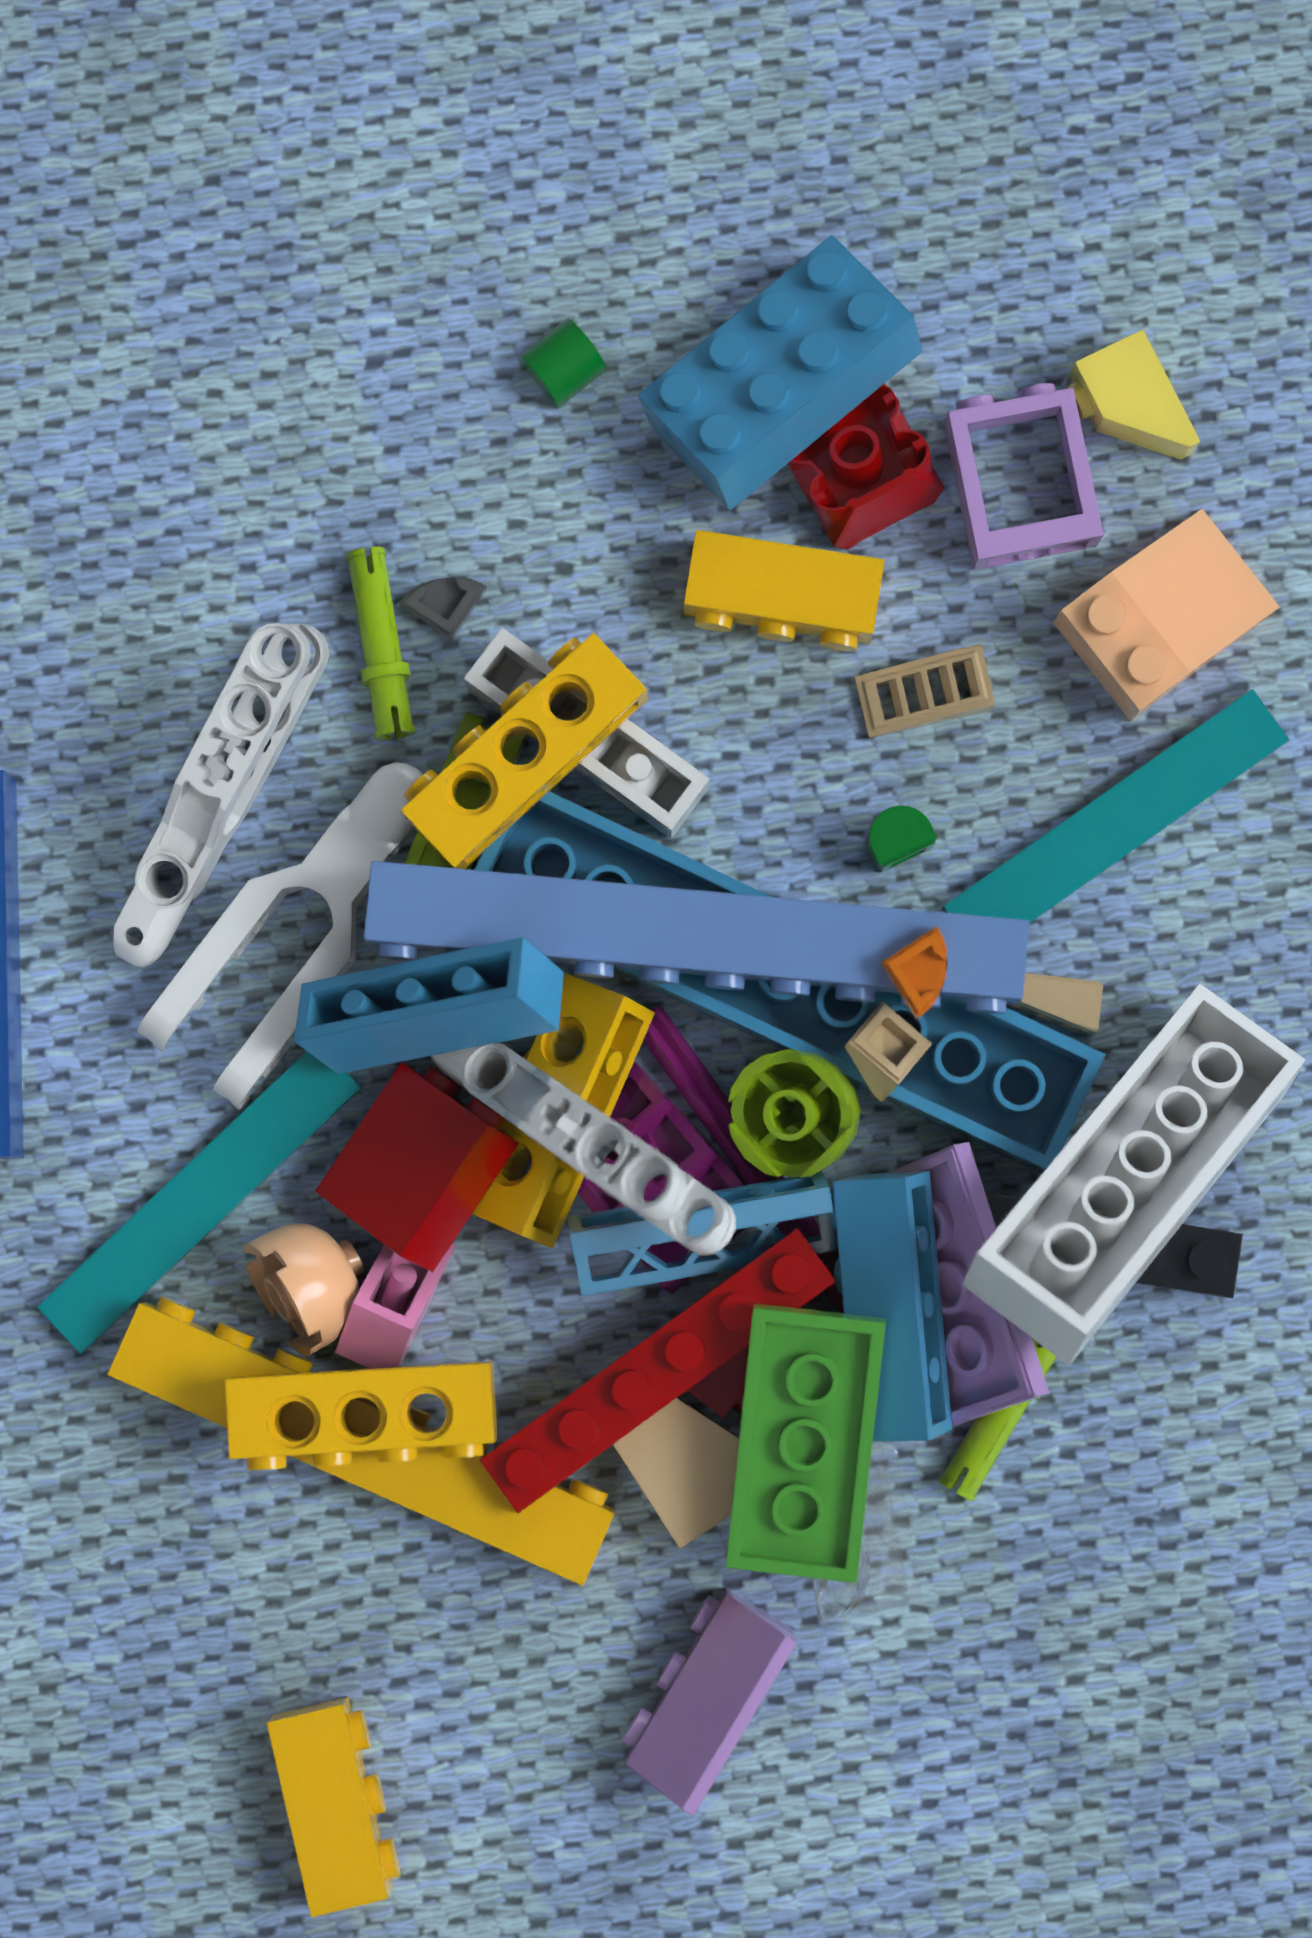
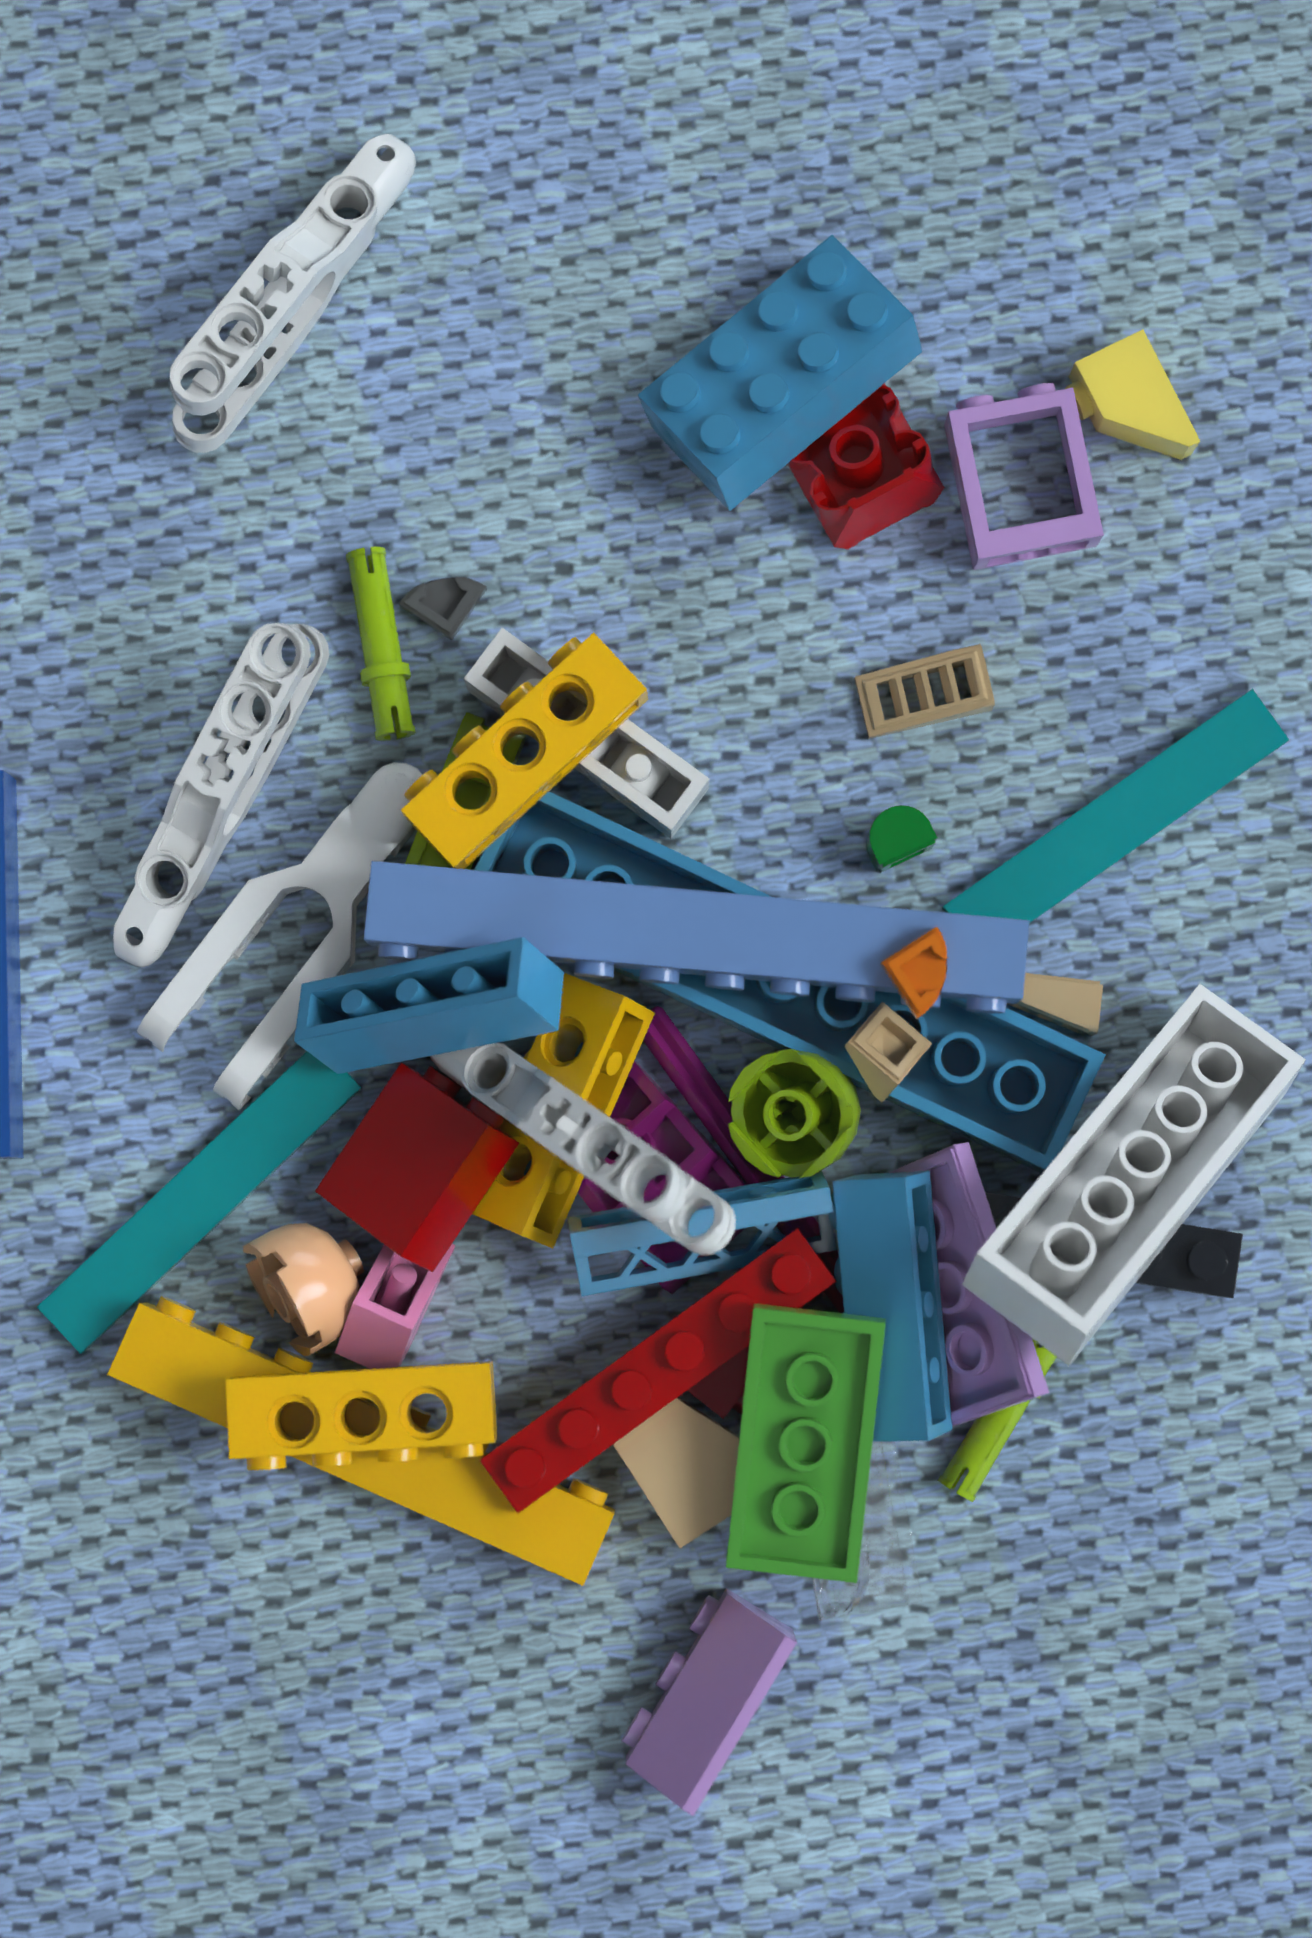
yellow brick [267,1697,401,1918] -> none
green brick [518,318,606,409] -> none
yellow brick [683,530,885,652] -> none
light nougat slope [1053,509,1280,722] -> none
none -> white piece [170,134,416,453]

